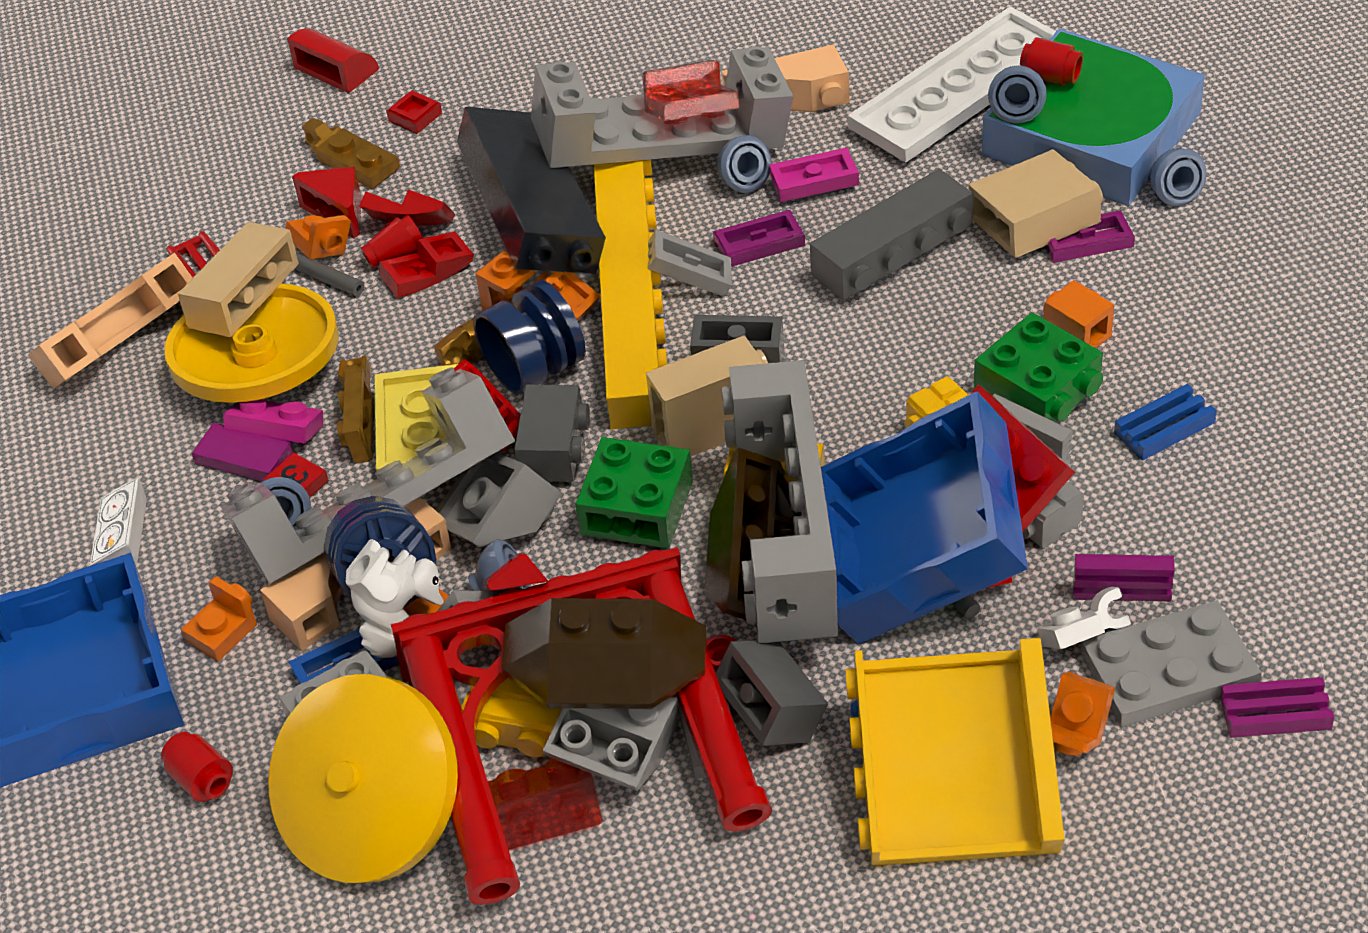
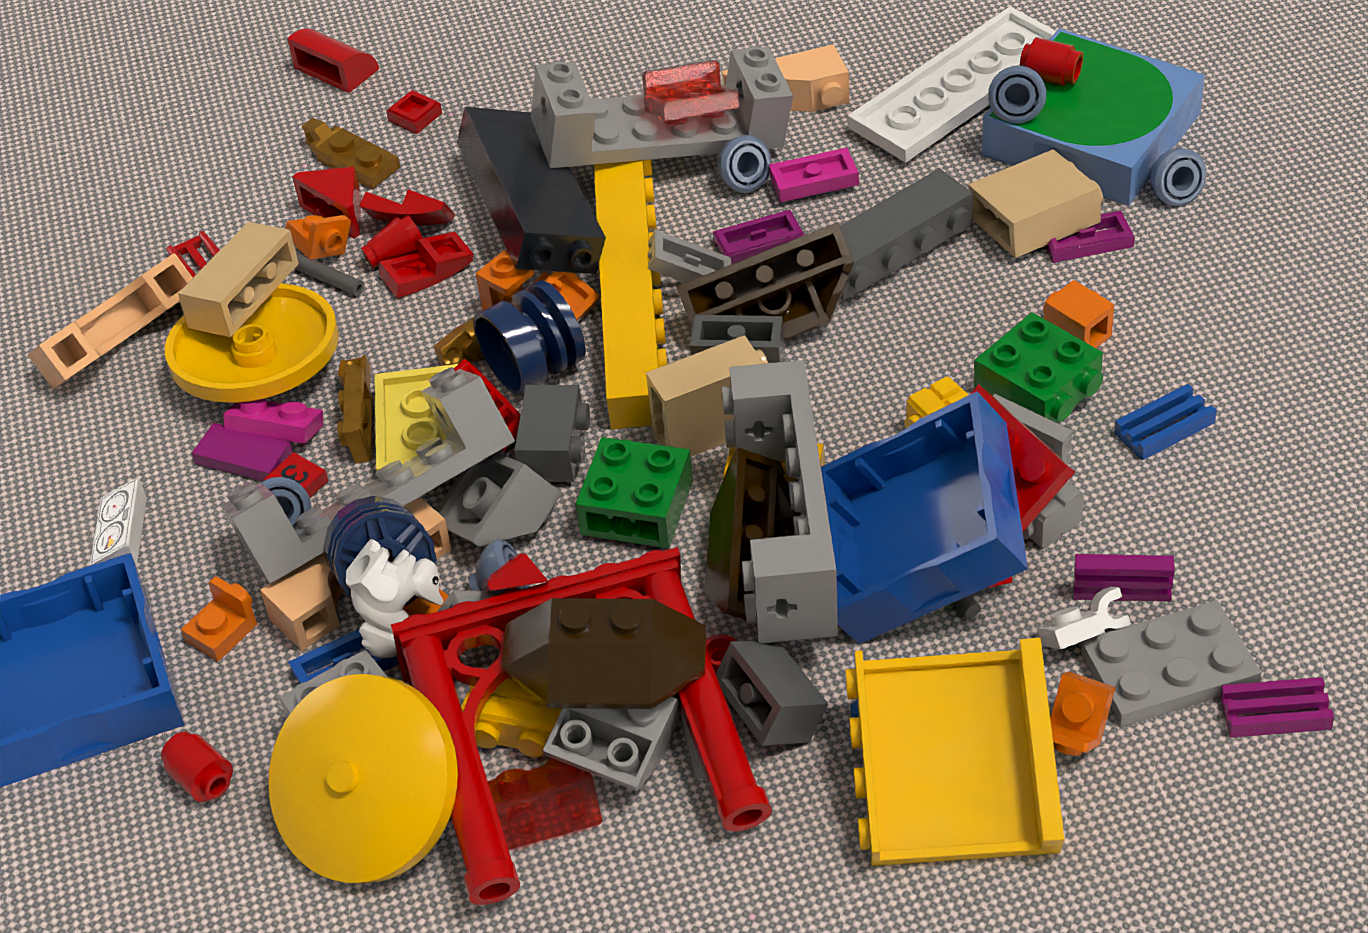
none -> dark brown wedge [676,222,854,341]

